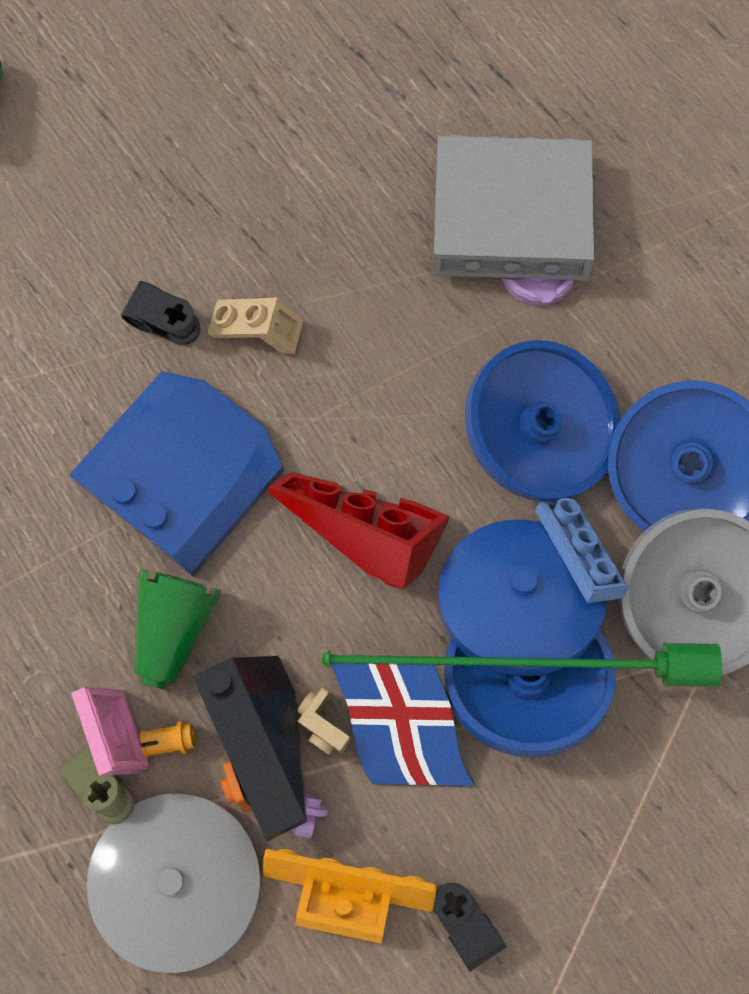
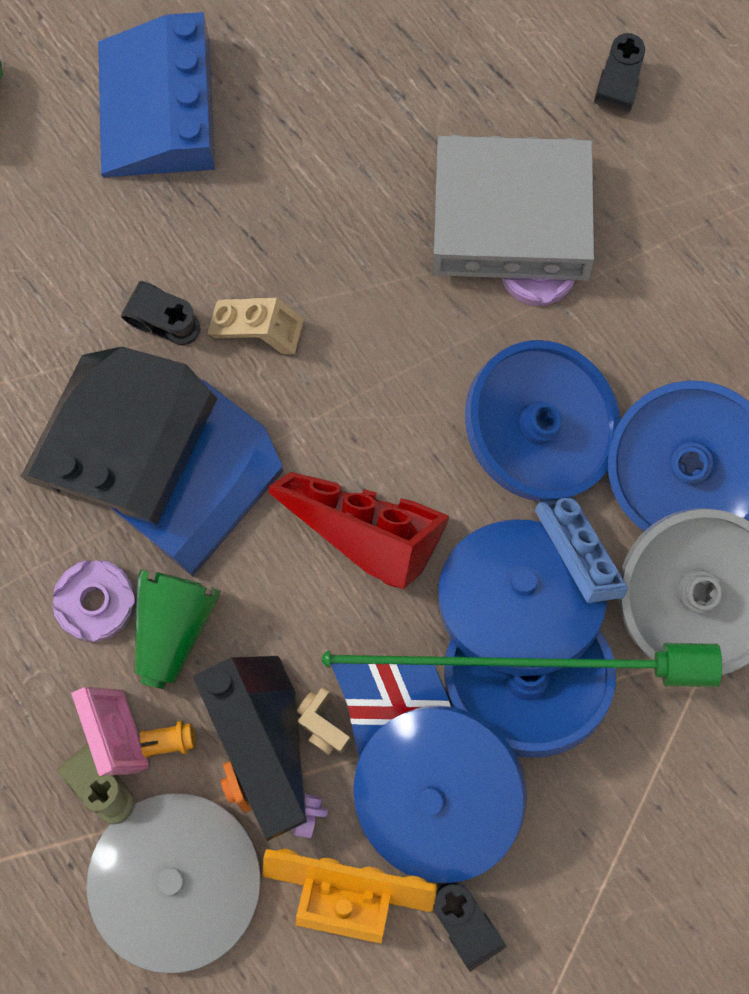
none -> black wedge [20,347,218,526]
none -> lavender tile [53,560,136,642]
none -> blue slope [98,12,215,177]
none -> blue dish [354,706,527,883]
none -> black piece [593,33,645,113]

